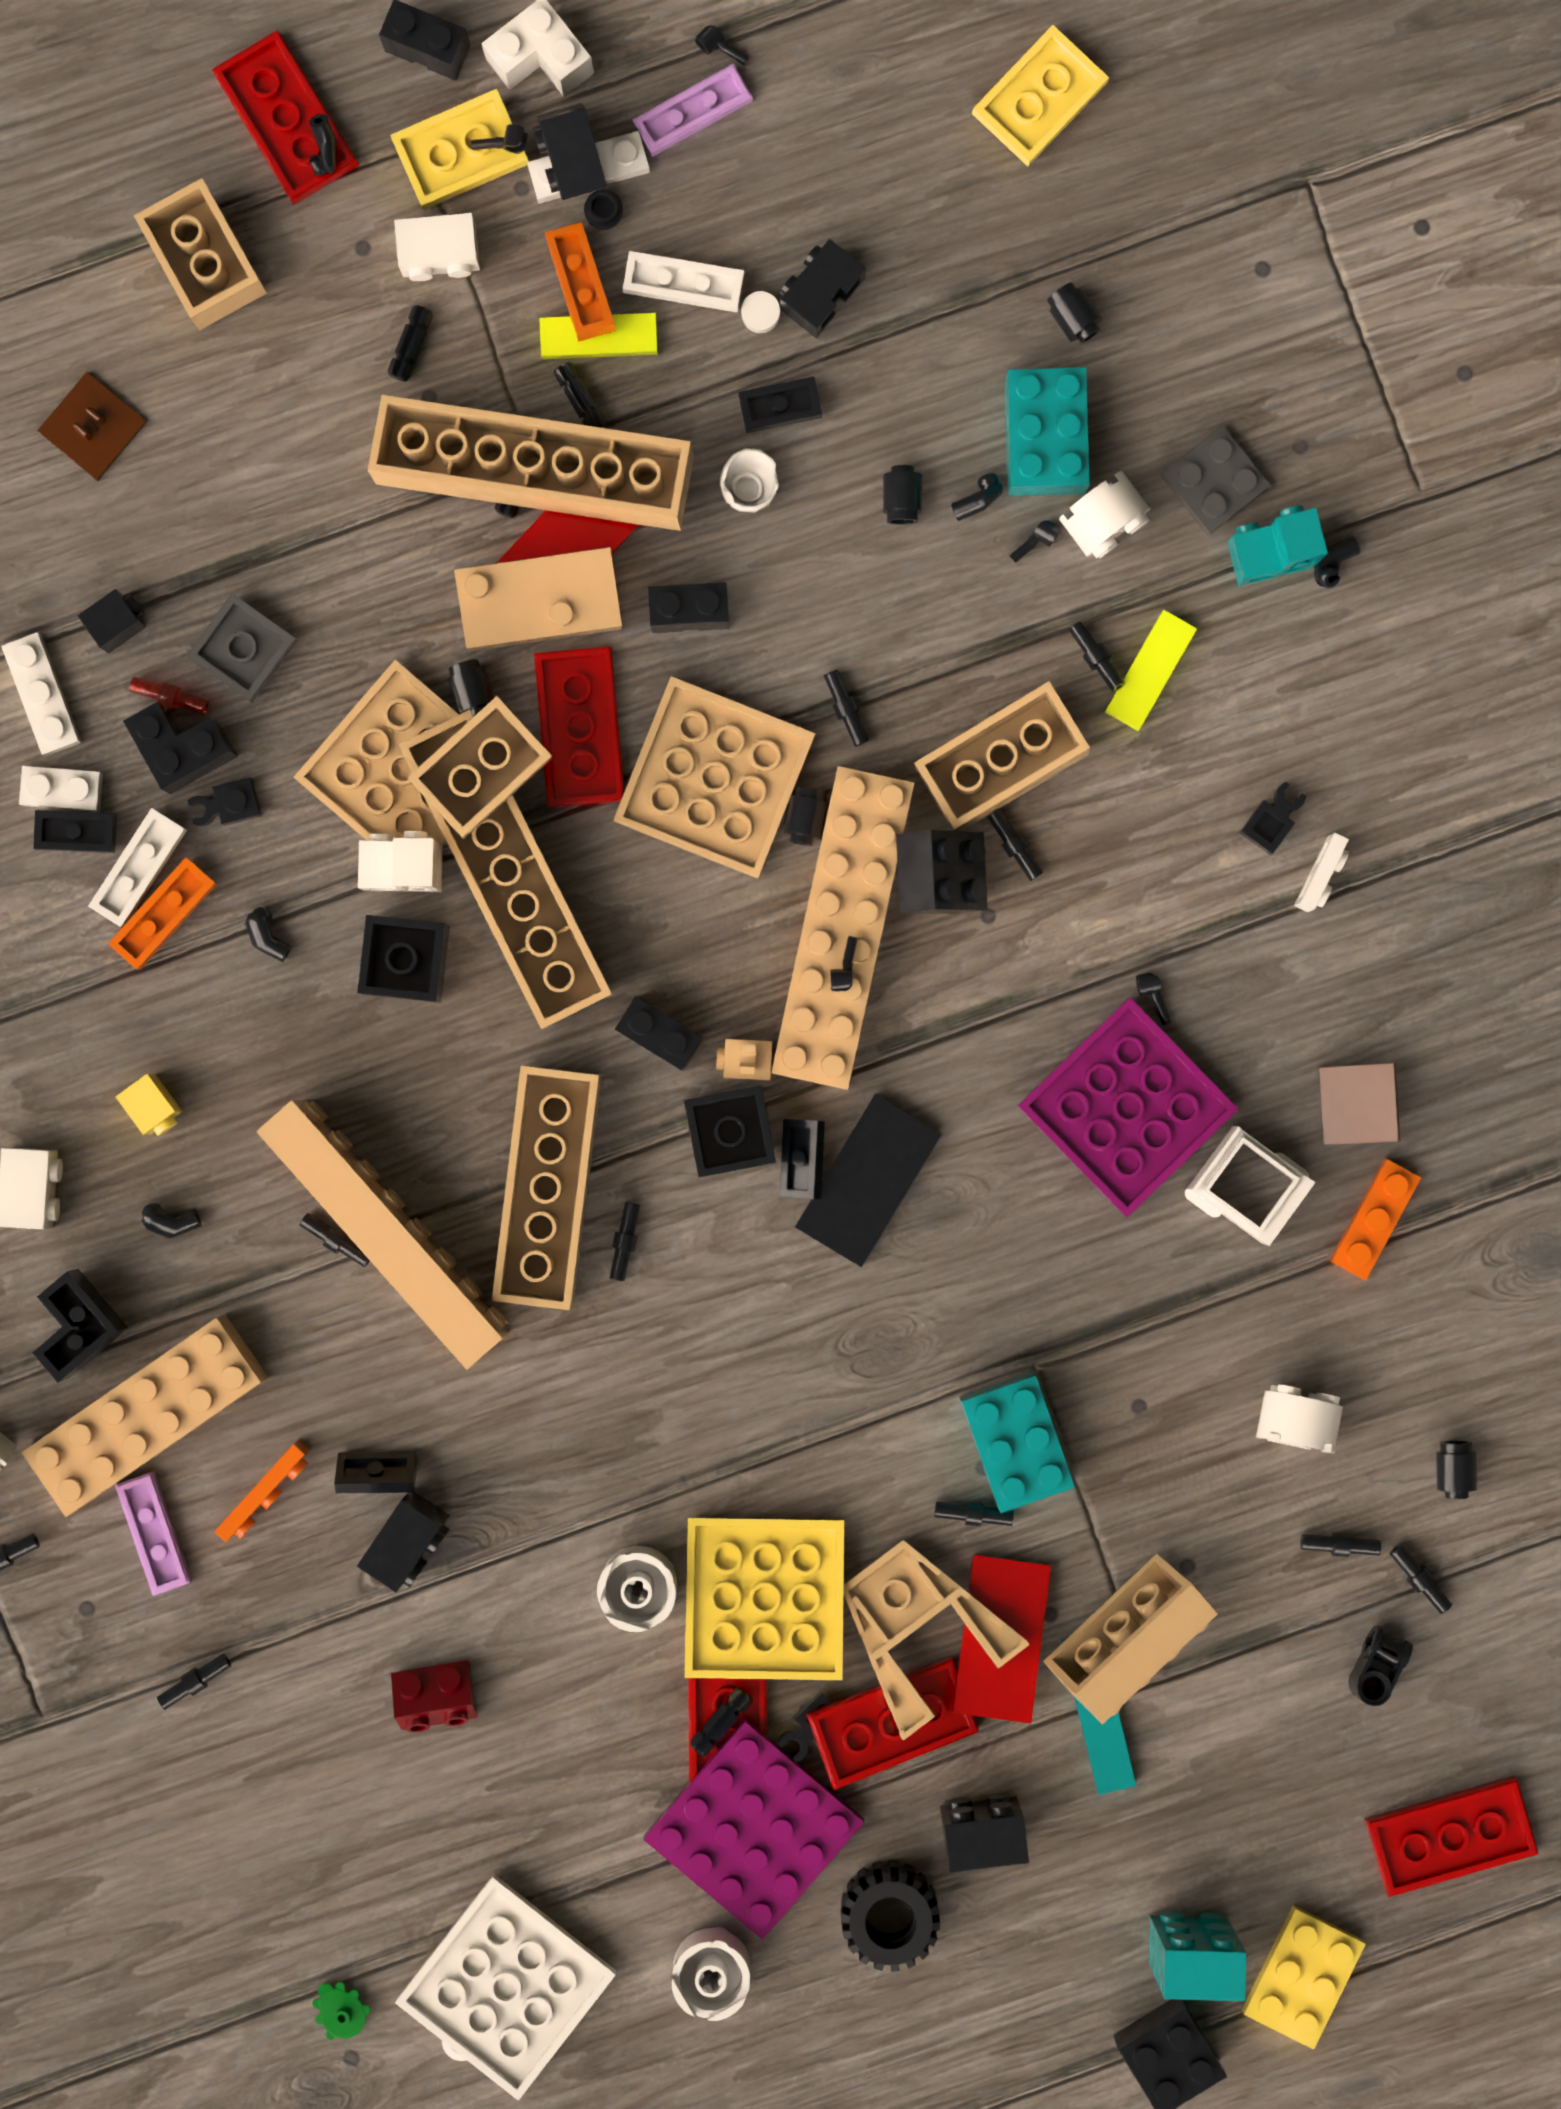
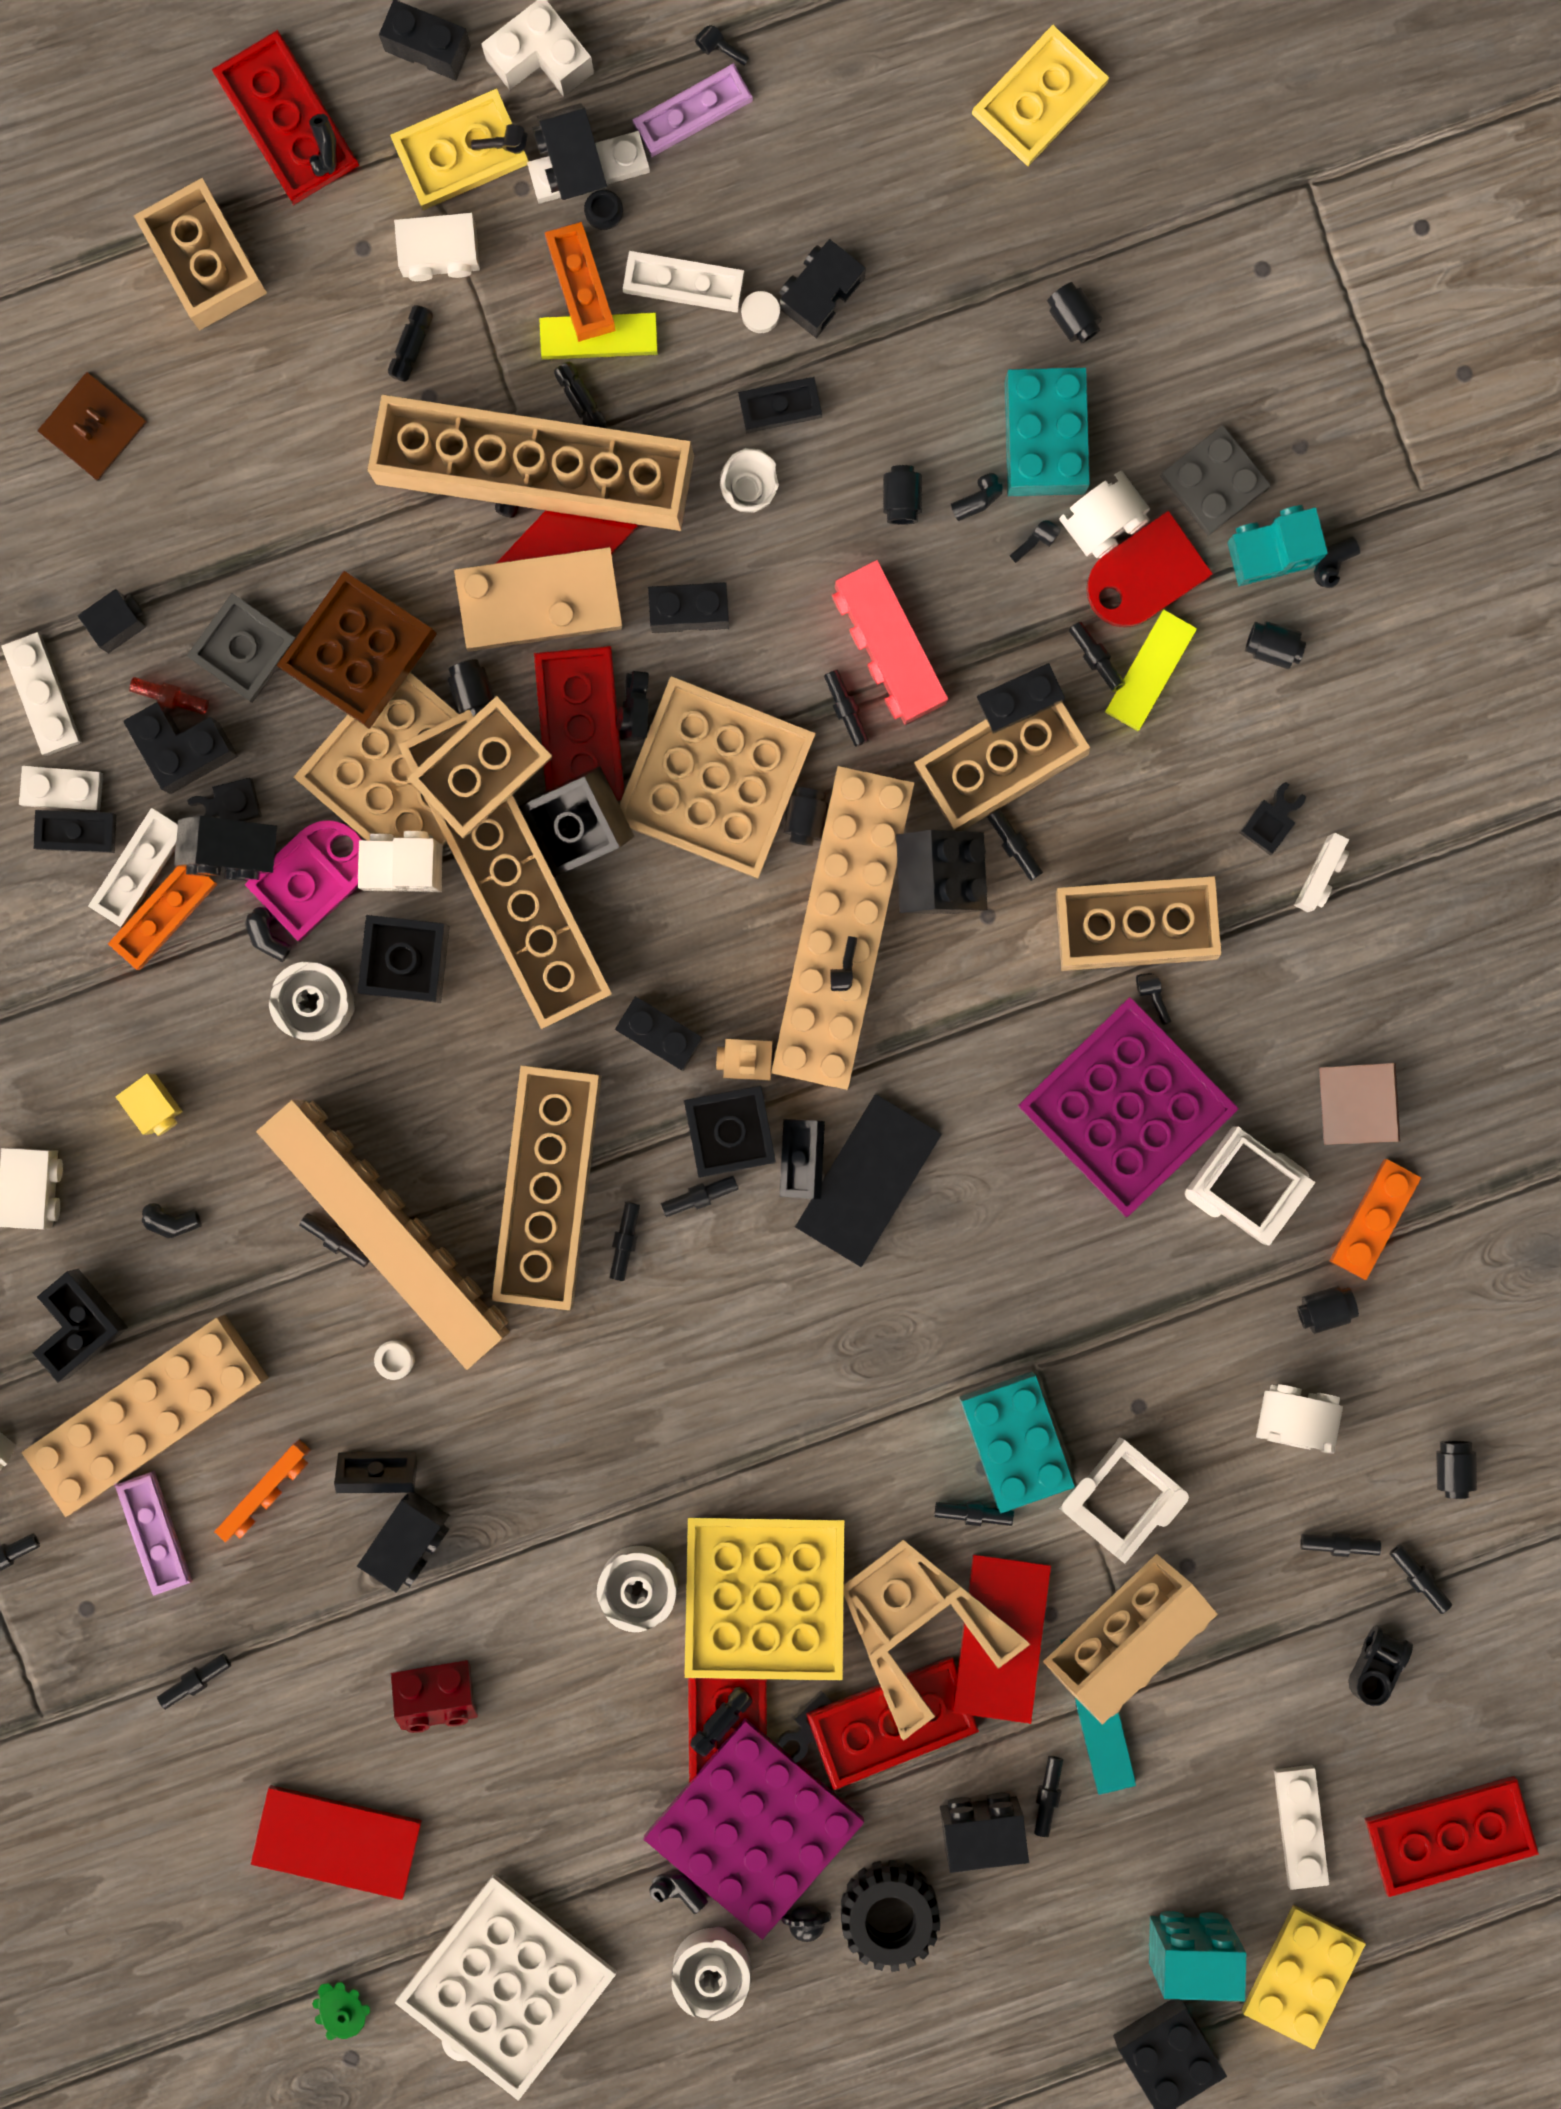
none -> black brick [174,816,277,881]
none -> dark pink tile [245,821,362,942]
none -> red tile [250,1785,422,1900]
none -> white brick [269,962,355,1041]
none -> reddish brown plate [276,571,437,729]
none -> white tile [374,1340,415,1380]
none -> black brick [519,766,635,877]
none -> black plate [616,671,649,742]
none -> black arm [649,1873,708,1914]
none -> black bar [661,1175,739,1218]
none -> black piece [781,1905,832,1942]
none -> coral brick [832,560,948,725]
none -> black plate [977,663,1065,734]
none -> black bar [1034,1756,1064,1837]
none -> tan brick [1056,876,1221,971]
none -> white piece [1059,1437,1189,1564]
none -> red tile [1086,510,1212,628]
none -> black brick [1245,621,1306,669]
none -> white plate [1274,1765,1329,1890]
none -> black brick [1297,1286,1359,1334]

